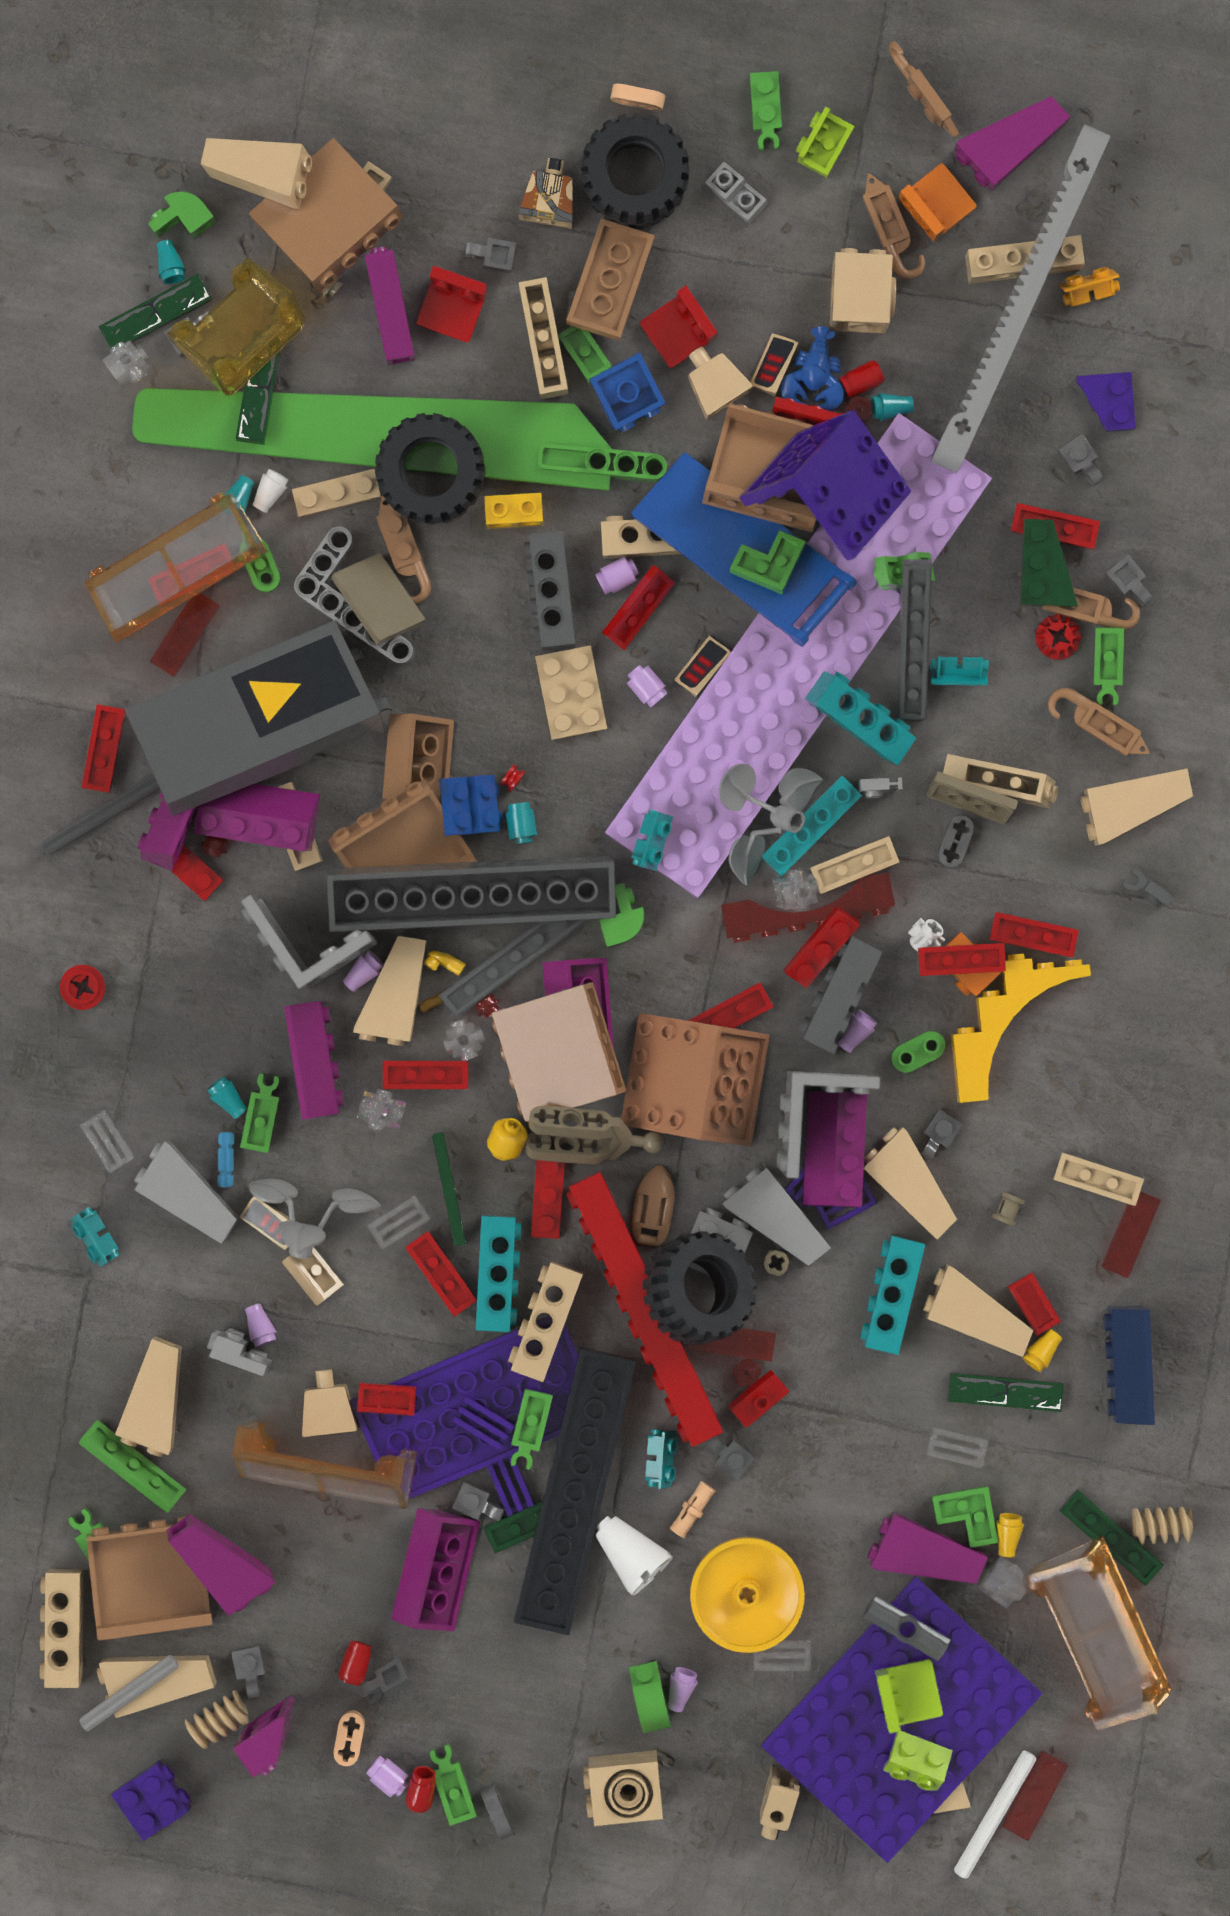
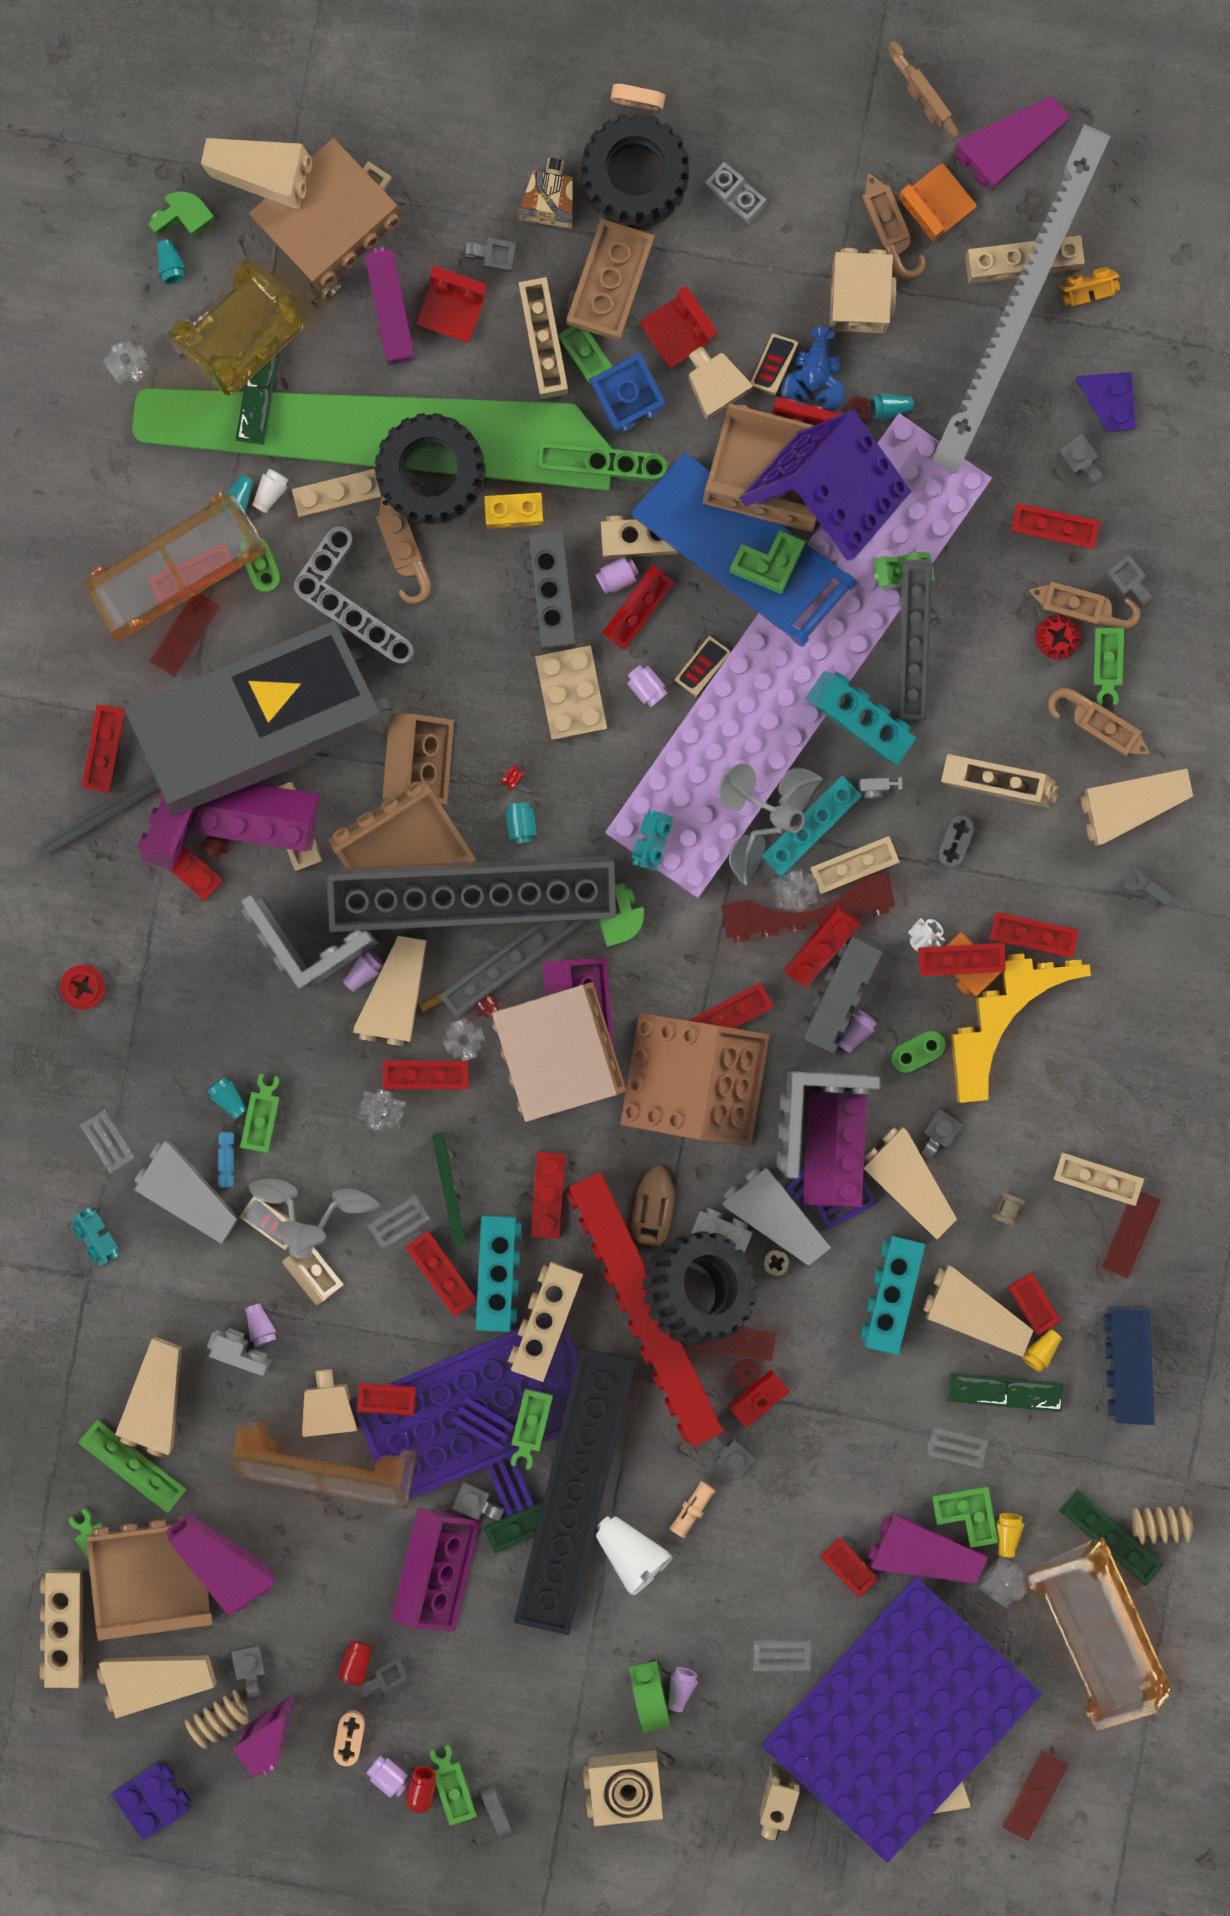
light grey axle [79,1655,179,1731] -> none
dark green tile [98,273,212,353] -> none
magenta slope [284,1001,344,1120] -> none
dark tan tile [331,553,426,646] -> none
yellow arm [424,950,466,976] -> none
blue plate [439,775,503,836] -> none
yellow head [487,1118,528,1161] -> none
dark tan piece [525,1106,665,1165] -> none
teal hinge [645,1429,678,1489] -> none
yellow dish [690,1537,805,1653] -> none
bright green plate [750,71,782,151] -> none
lime bracket [796,107,855,178] -> none
red piece [839,360,885,398] -> none
dark grey piece [863,1595,950,1661] -> none
lime bracket [875,1659,943,1733] -> none
lime bracket [883,1731,953,1791] -> none
dark tan tile [926,772,1018,825] -> none
teal hinge [930,656,989,686] -> none
white axle [954,1750,1036,1879] -> none
dark green wing [1020,519,1078,607] -> none
none -> red plate [819,1536,879,1598]

